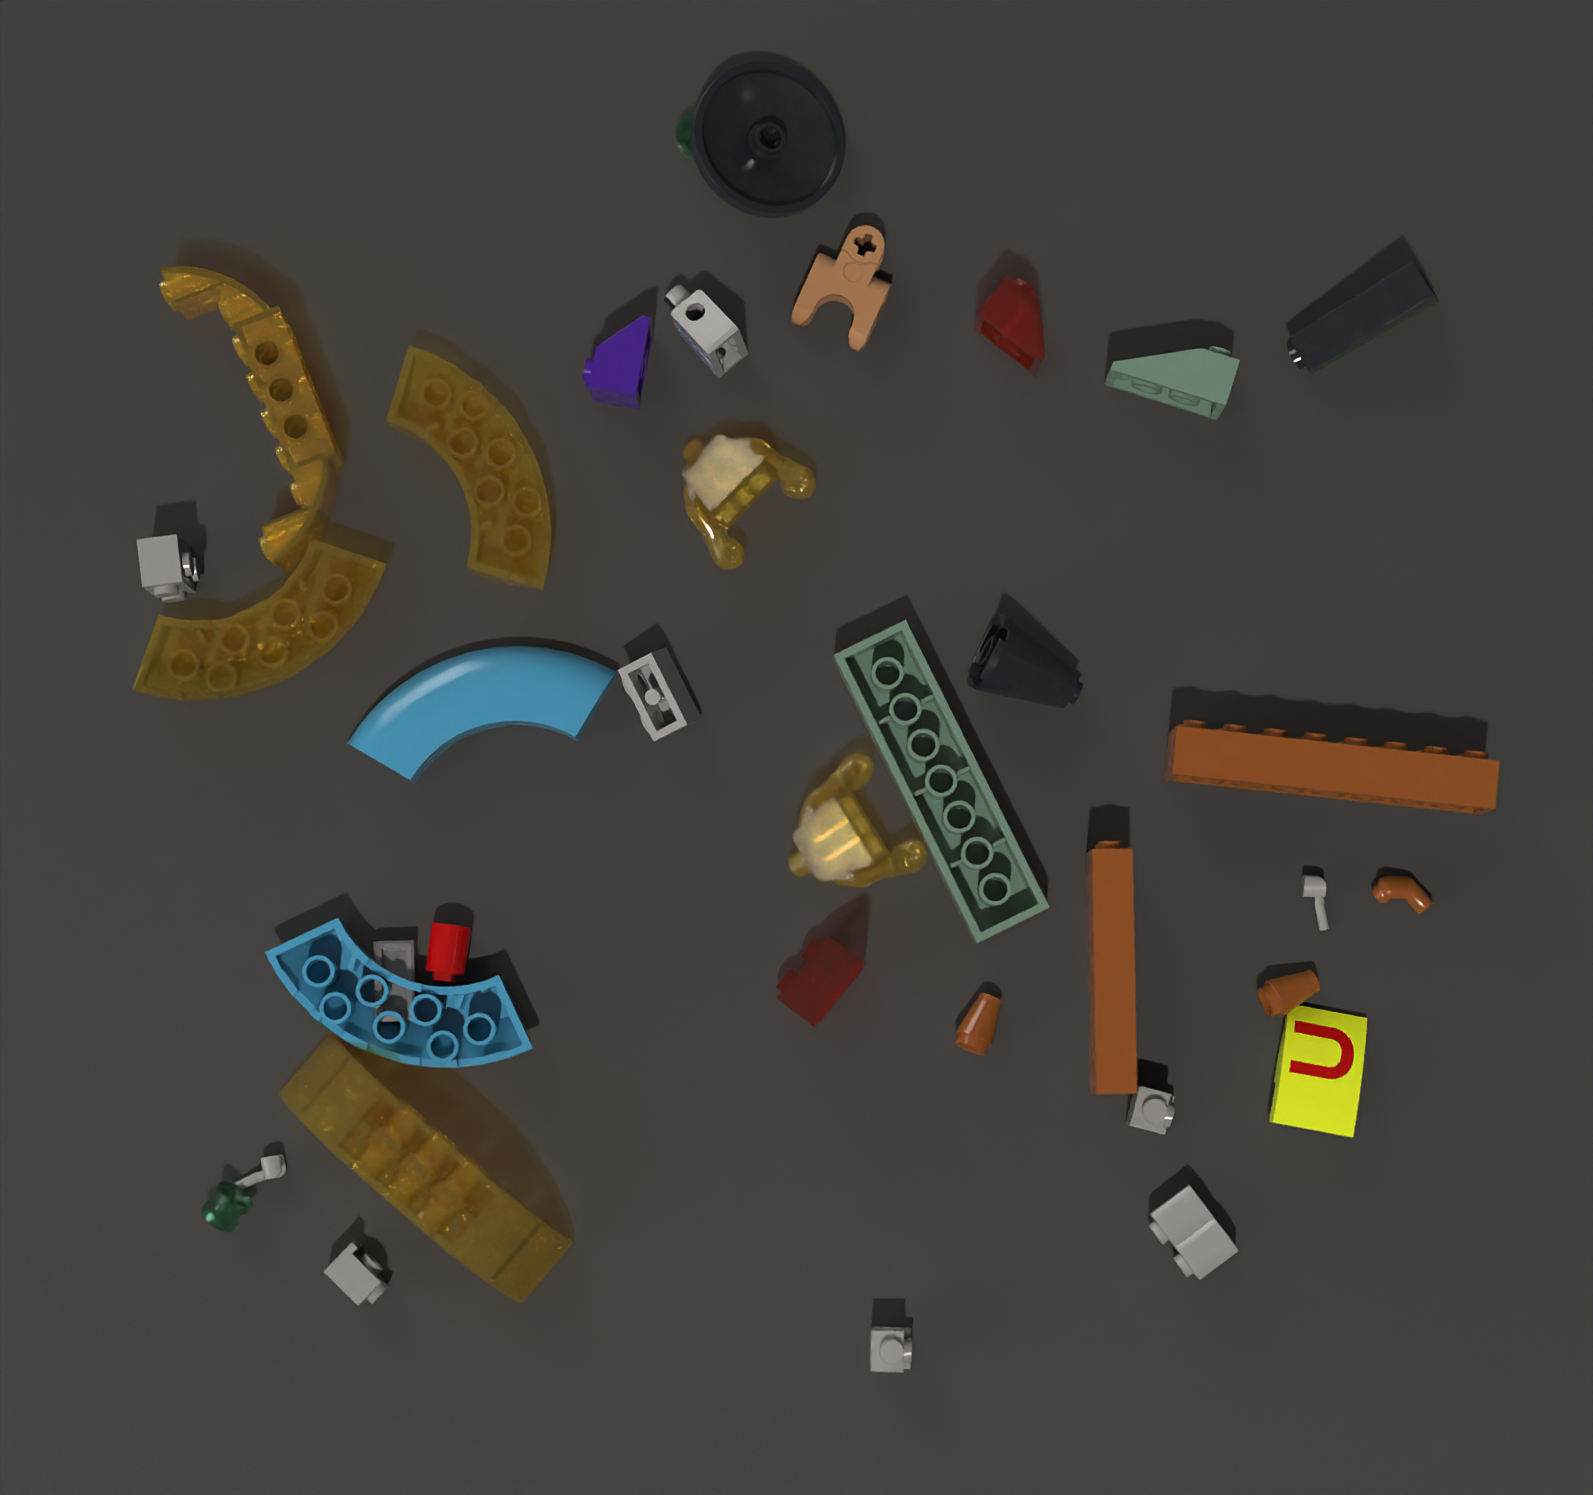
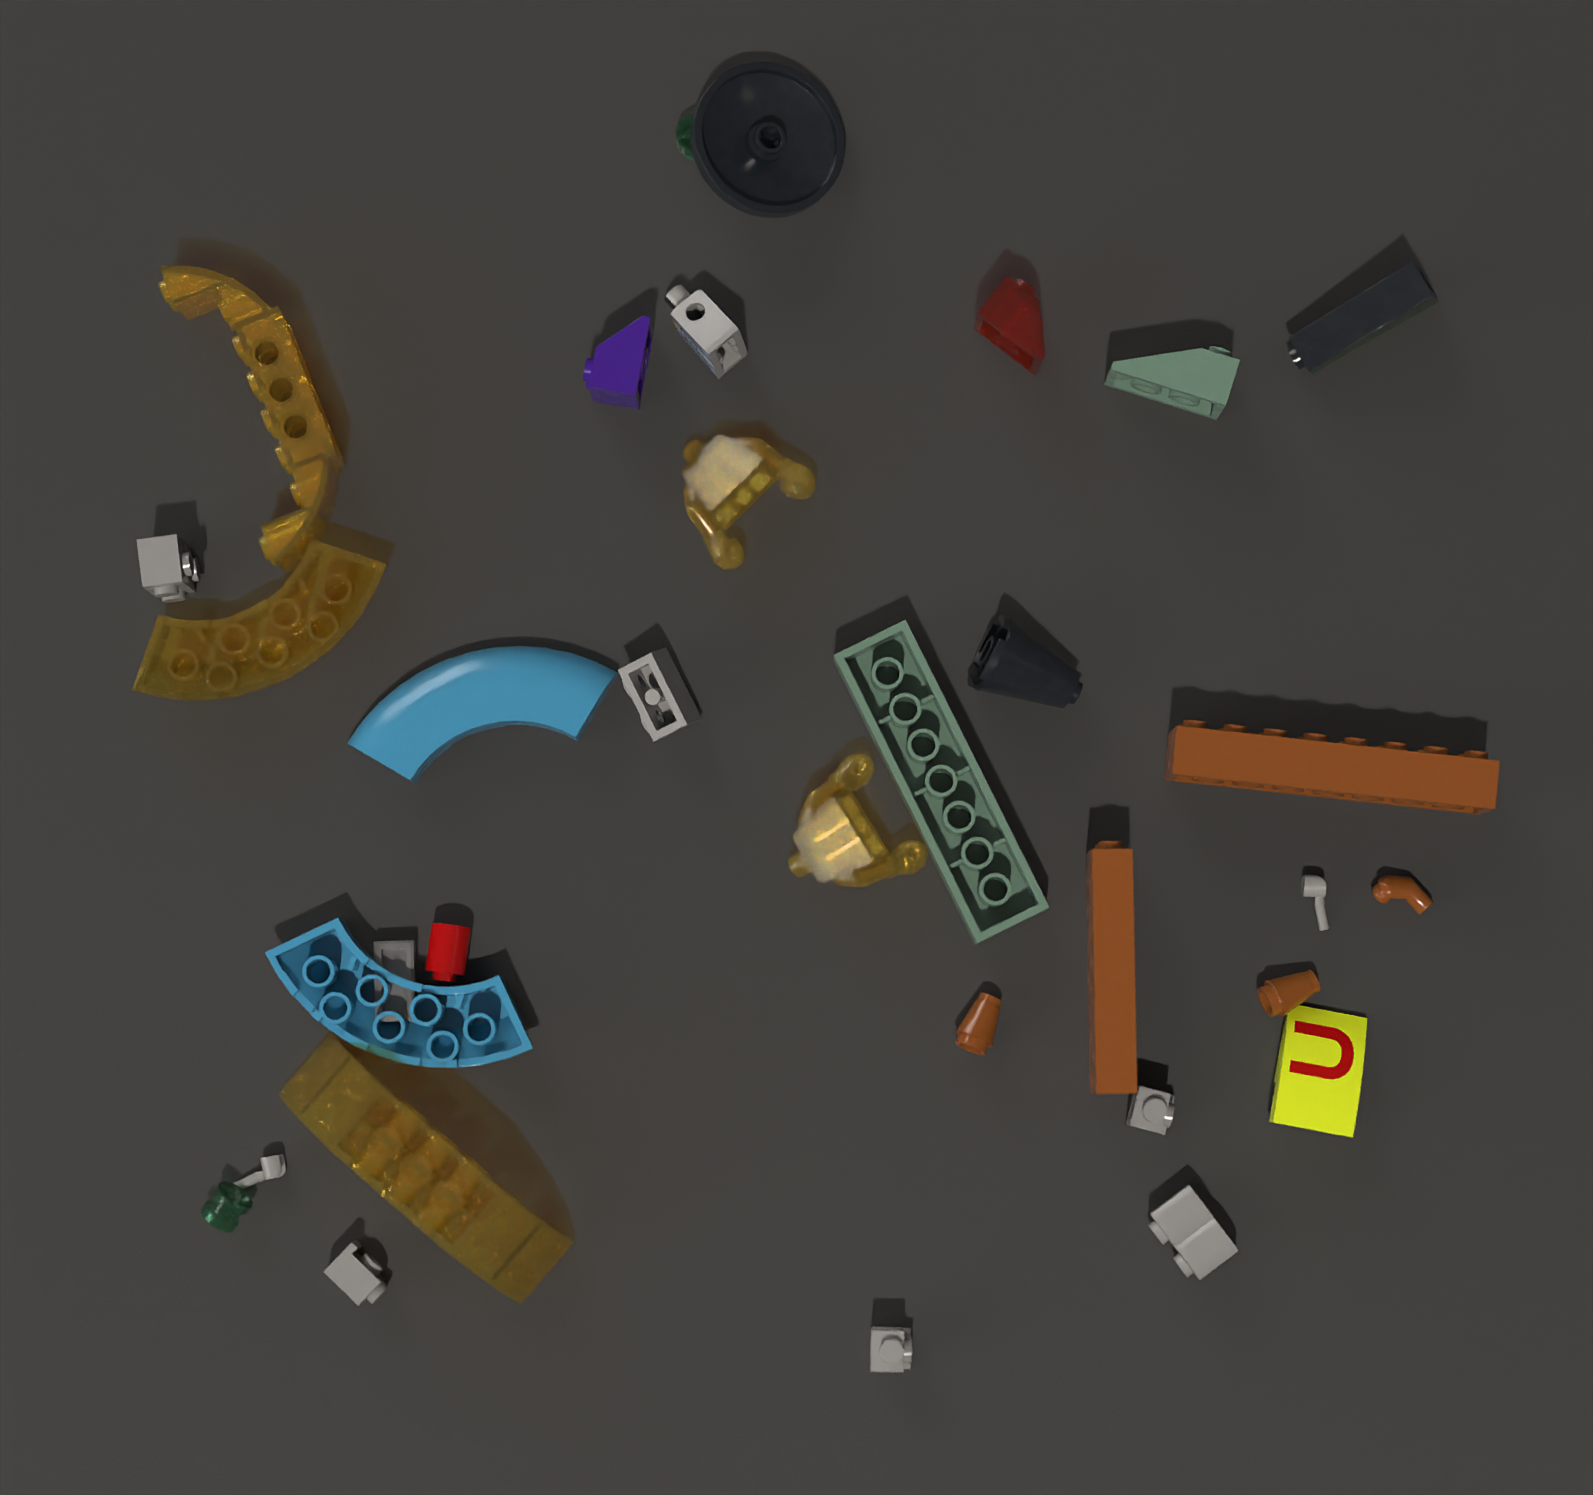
clear yellow brick [386,345,551,590] -> none
clear red slope [776,936,867,1029] -> none
medium nougat piece [792,225,892,352] -> none

